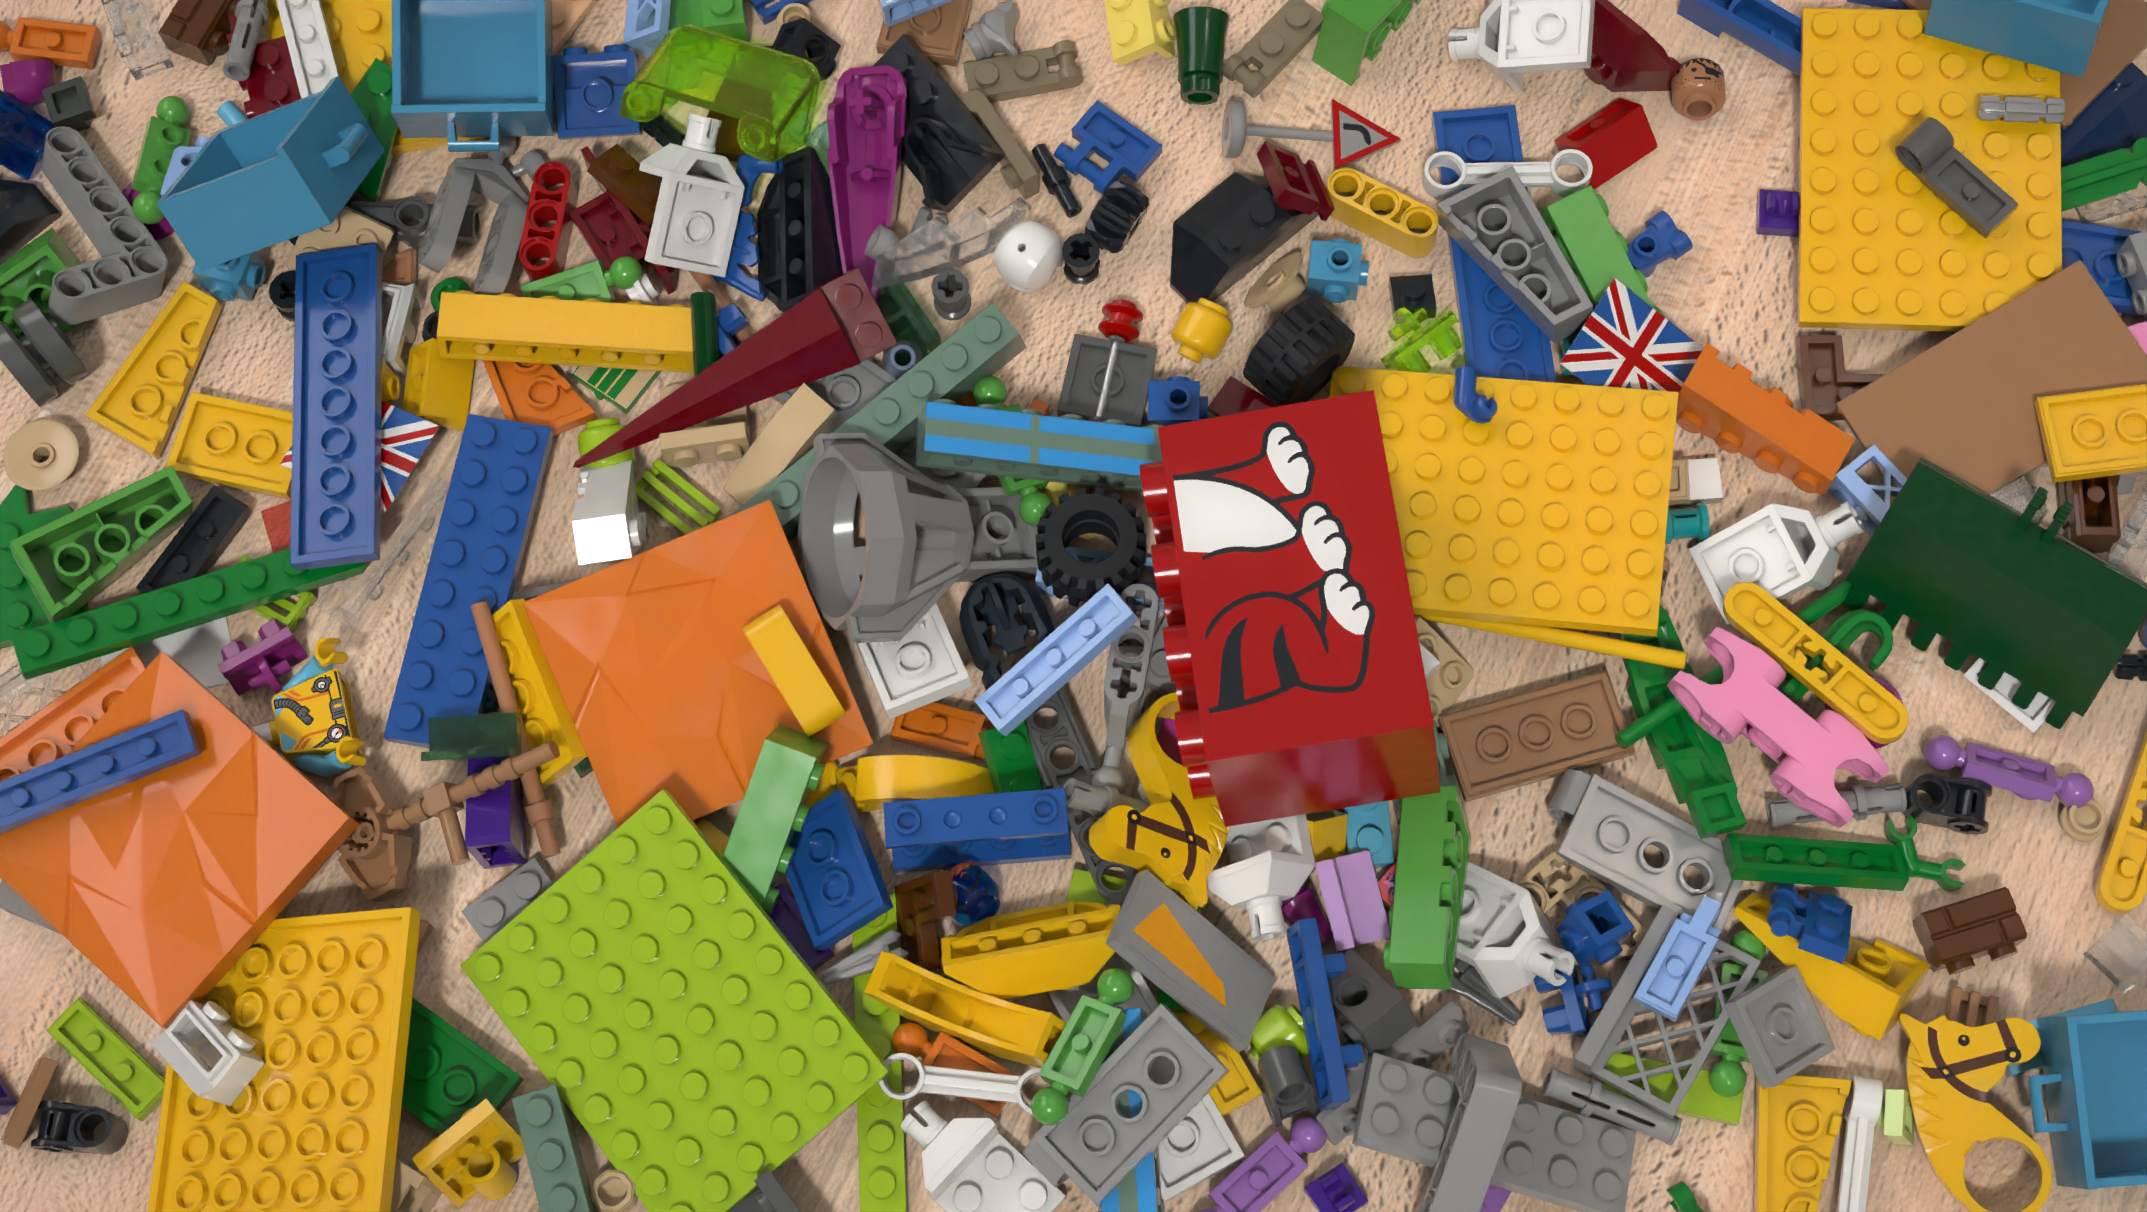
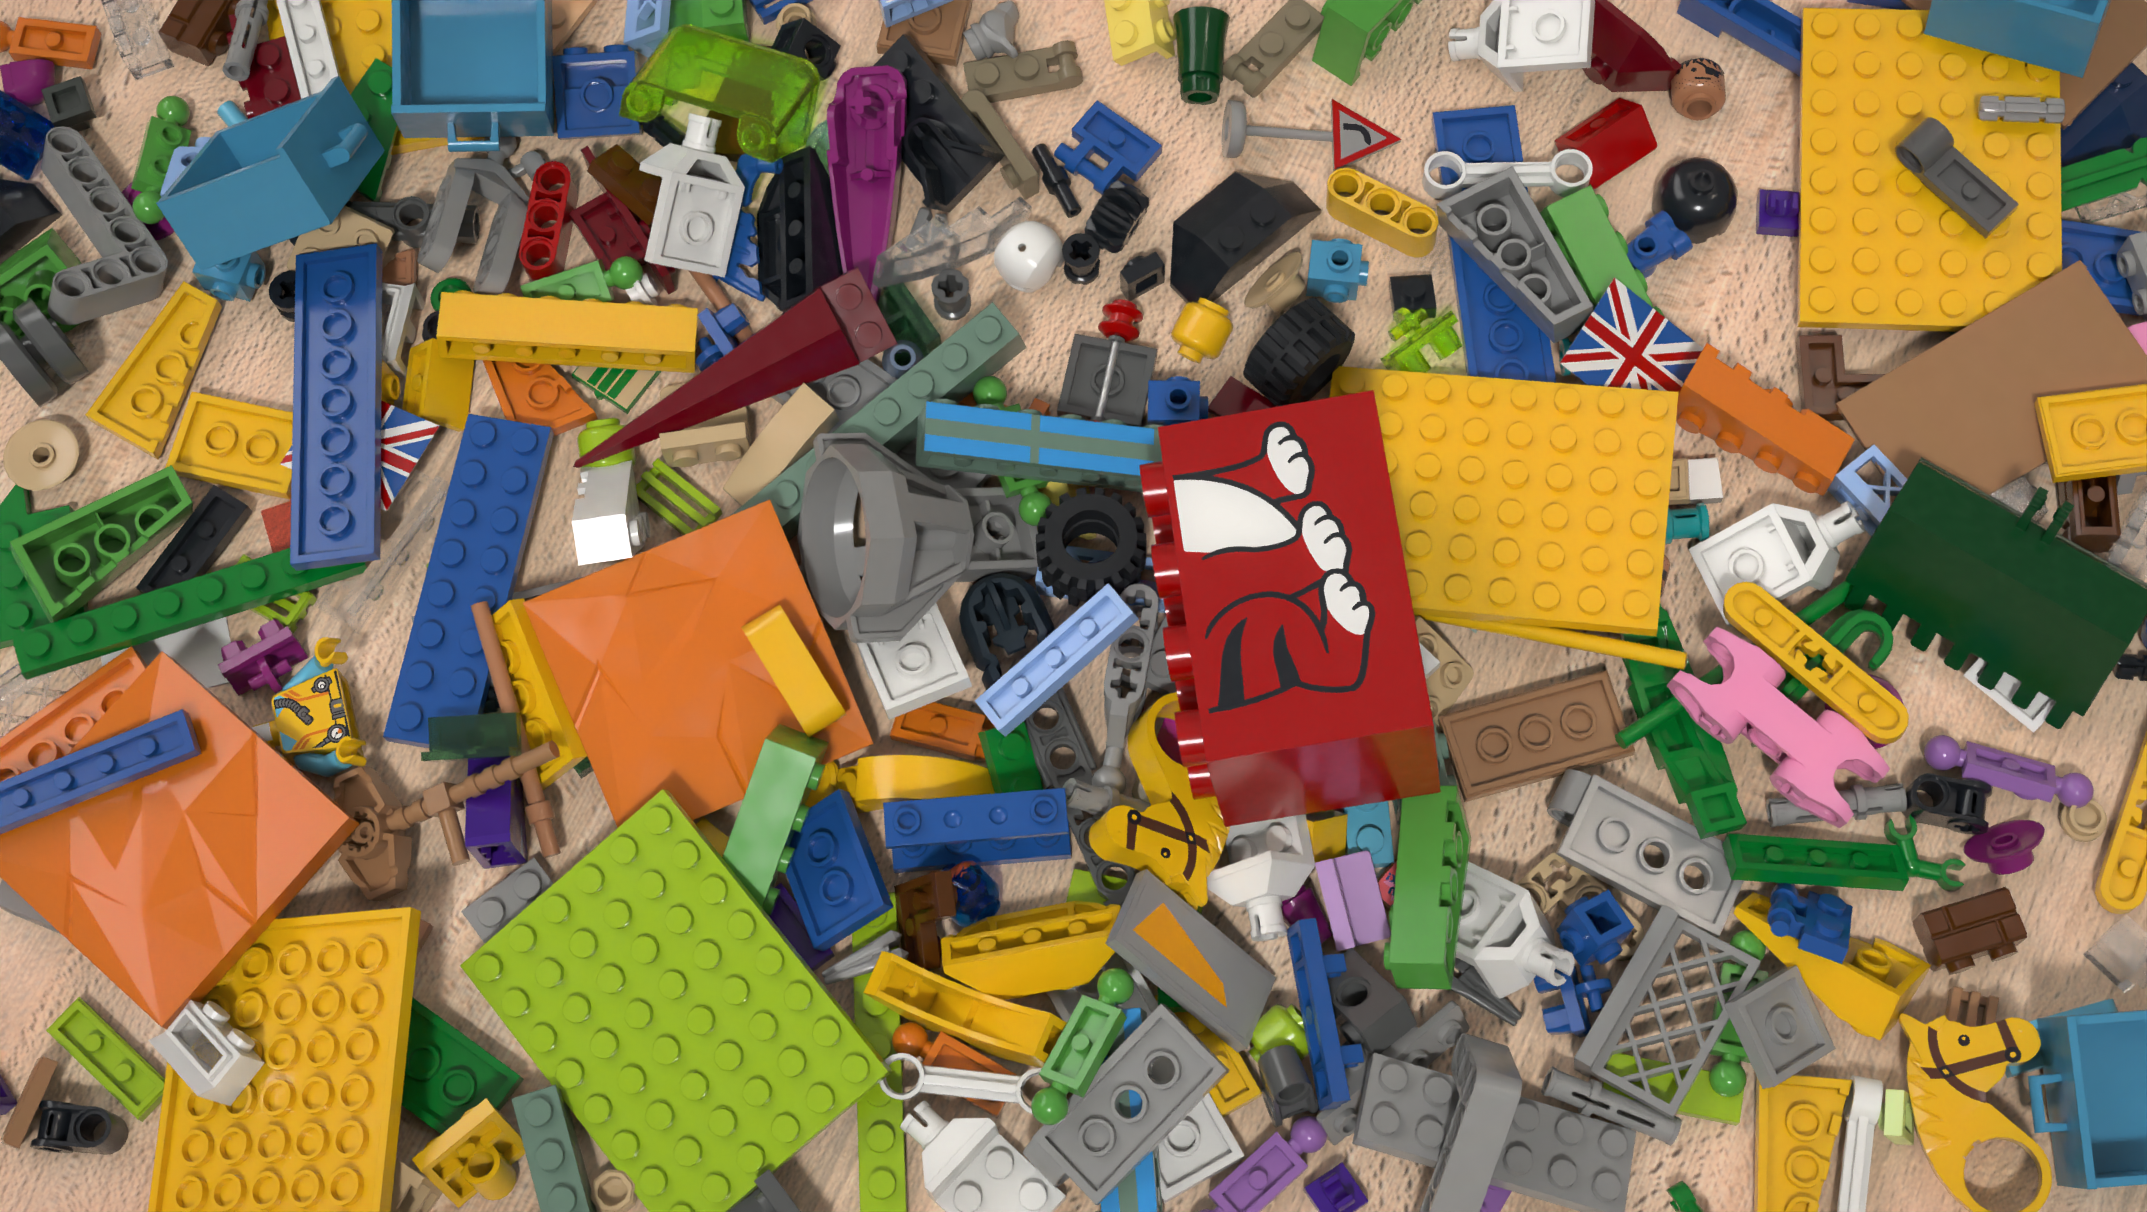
dark green axle [690,292,719,377] -> none
light grey hinge [865,225,901,262] -> none
dark red plate [1256,141,1335,221] -> none
blue arm [1454,366,1498,424] -> none
light blue hinge [1634,895,1722,1022] -> none
none -> black plate [1120,252,1165,301]
none -> black cylinder [1651,157,1738,244]
none -> magenta piece [1963,820,2045,875]

